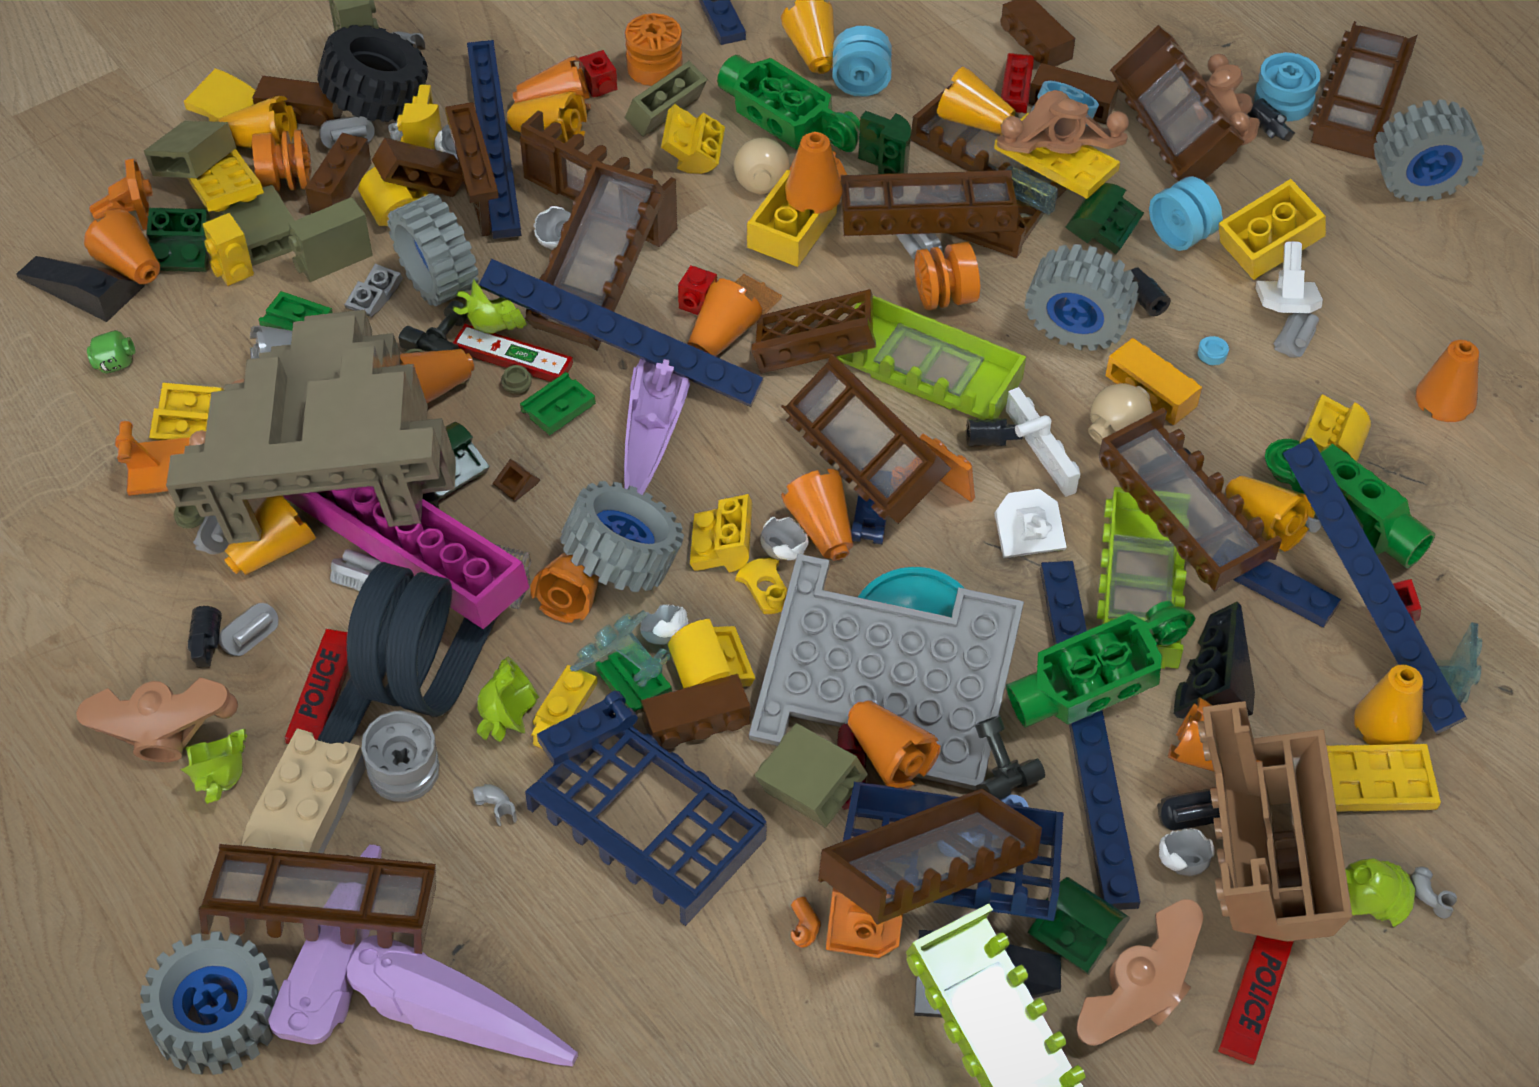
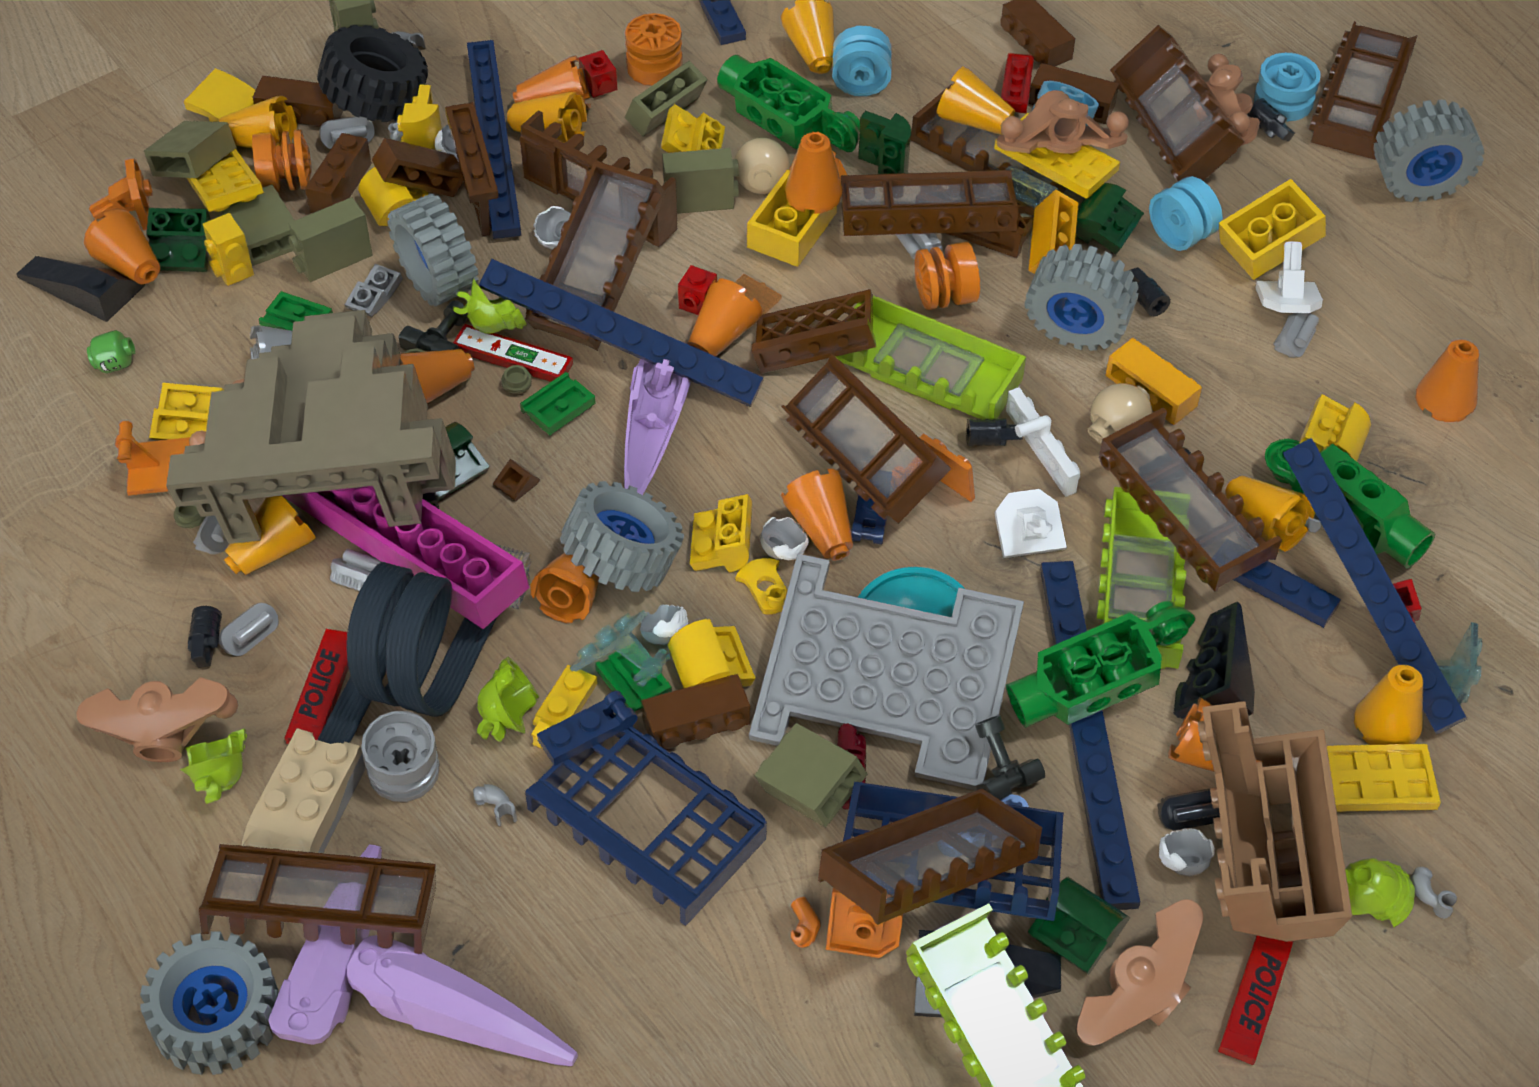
orange cone [848,700,941,789] -> none
medium azure tile [1197,336,1229,365] -> none
none -> olive brick [662,148,739,214]
none -> light orange brick [1028,189,1078,274]

